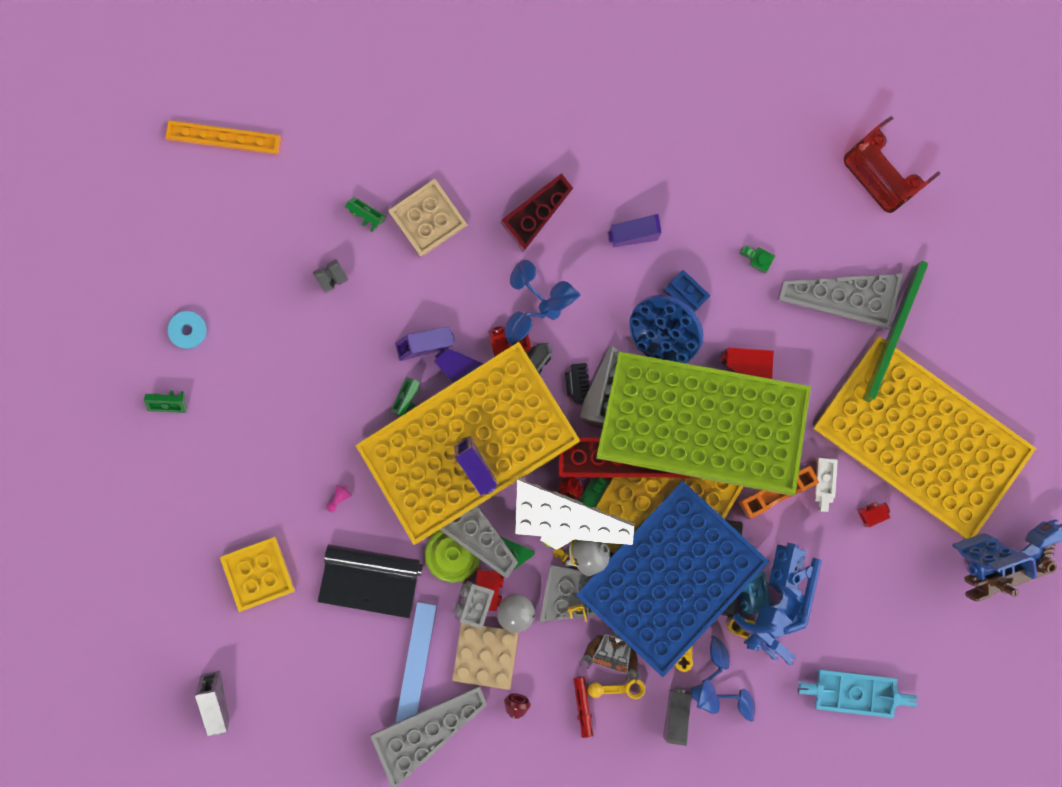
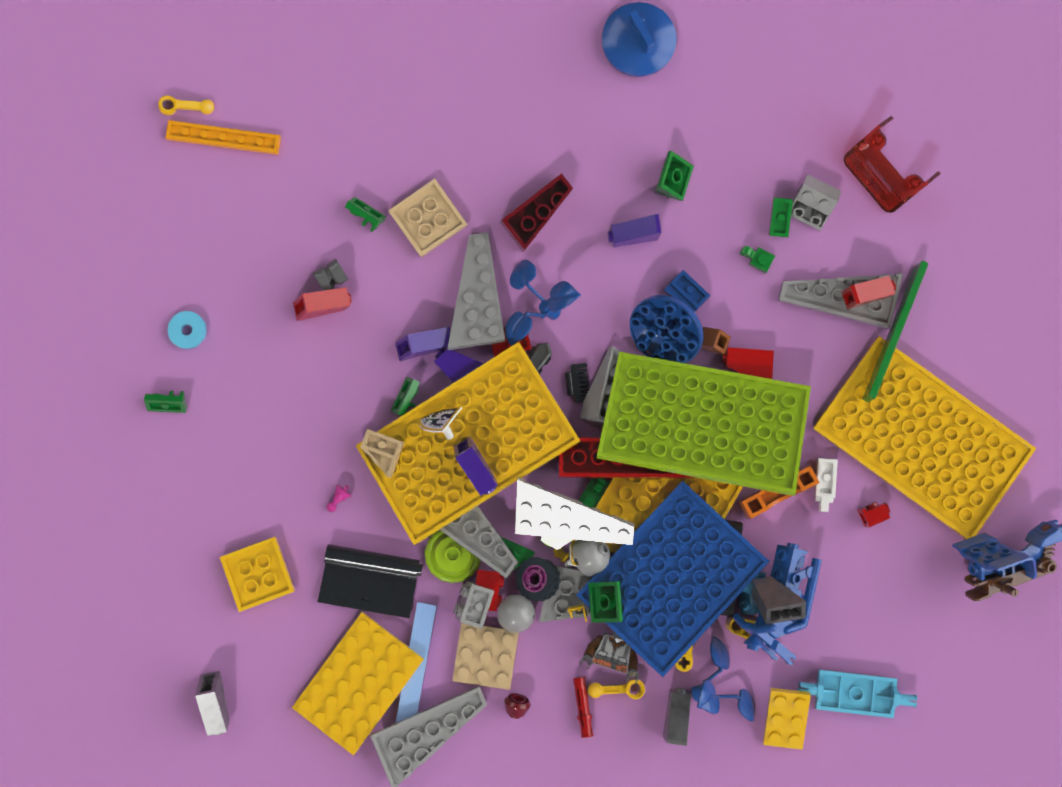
red gear [558,478,583,499] -> none
none -> yellow piece [158,96,214,116]
none -> yellow plate [292,612,424,756]
none -> slope [293,287,352,321]
none -> tan wing [361,429,404,478]
none -> shield [417,406,462,440]
none -> light grey wing [448,232,505,350]
none -> black wheel [515,557,561,601]
none -> green slope [588,581,623,623]
none -> blue bracket [602,2,677,77]
none -> green slope [655,151,694,201]
none -> dark orange brick [701,327,731,354]
none -> flat silver slope [752,576,806,624]
none -> yellow plate [763,688,811,750]
none -> green plate [769,197,793,237]
none -> light grey slope [791,174,841,231]
none -> slope [841,276,896,310]

